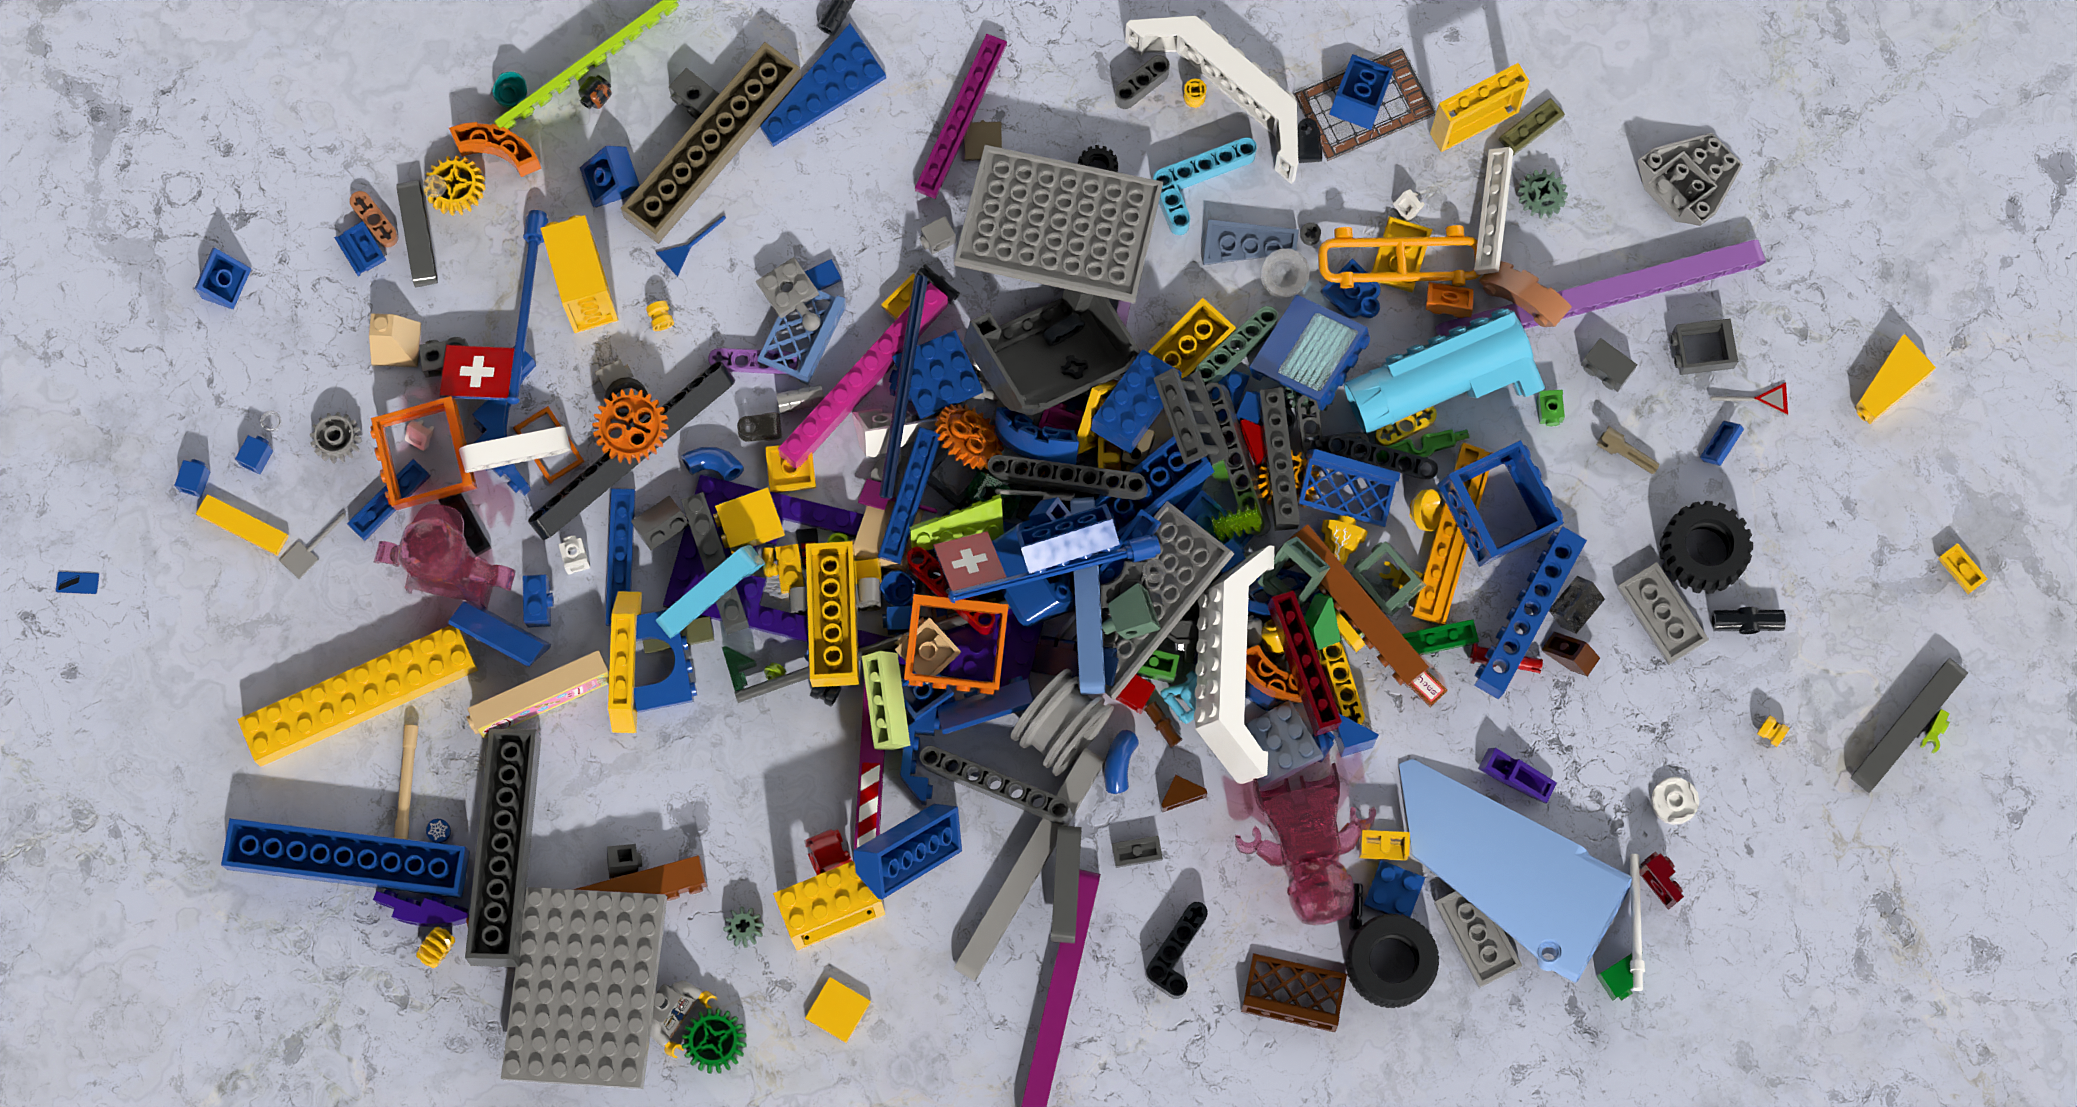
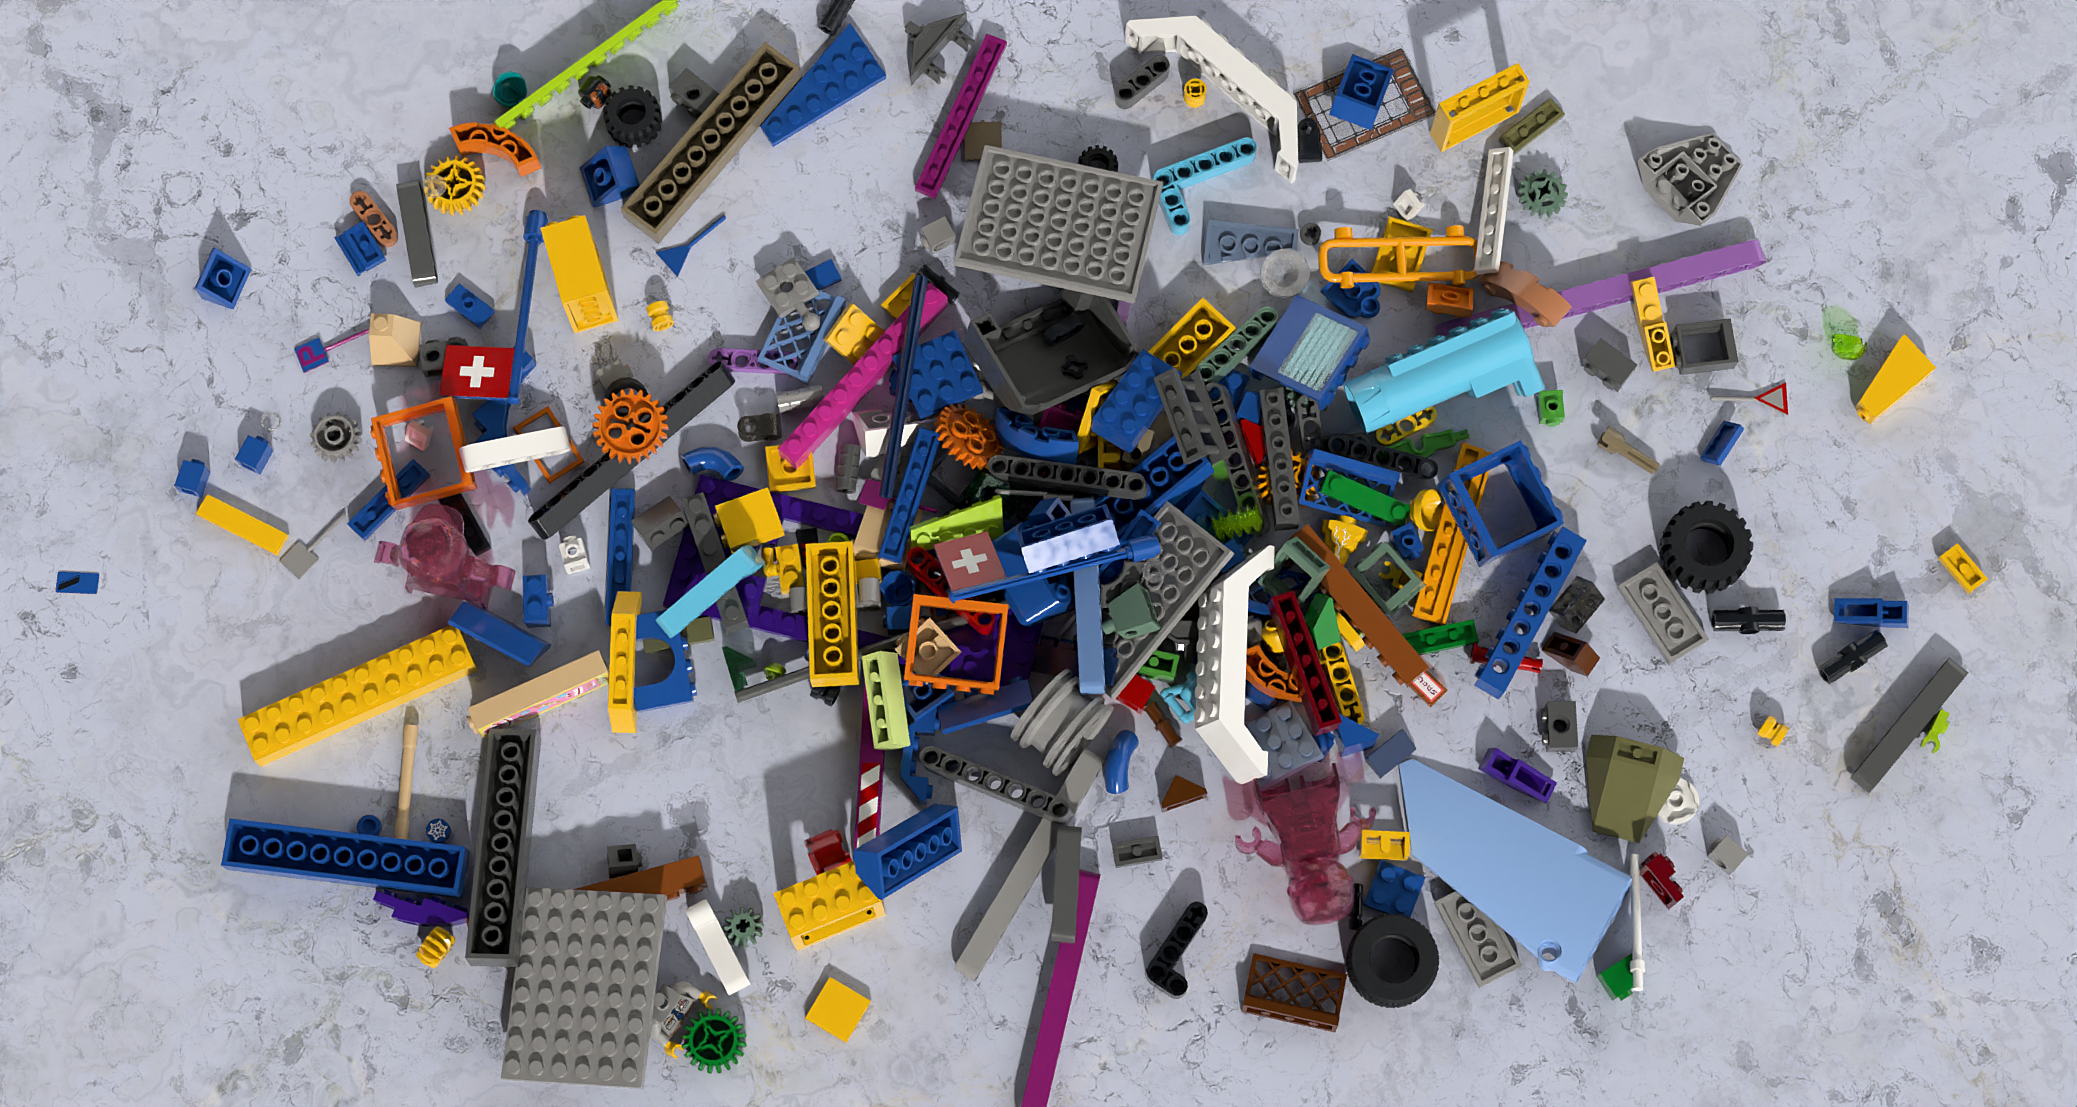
none -> piece [294,328,370,373]
none -> blue tile [357,815,382,836]
none -> blue plate [445,283,495,329]
none -> black tyre [603,85,662,148]
none -> white beam [685,899,750,995]
none -> yellow plate [823,303,885,366]
none -> dark grey axle [836,444,861,494]
none -> dark grey connector [905,12,975,86]
none -> green plate [1318,470,1410,528]
none -> dark blue slope [1365,729,1416,779]
none -> blue brick [1389,522,1424,562]
none -> dark grey brick [1541,701,1578,752]
none -> olive wedge [1586,735,1684,843]
none -> yellow slope [1630,276,1675,372]
none -> light grey brick [1707,835,1749,875]
none -> black piece [1817,630,1888,684]
none -> clear neon green hair [1831,334,1867,361]
none -> blue slope [1834,598,1909,628]

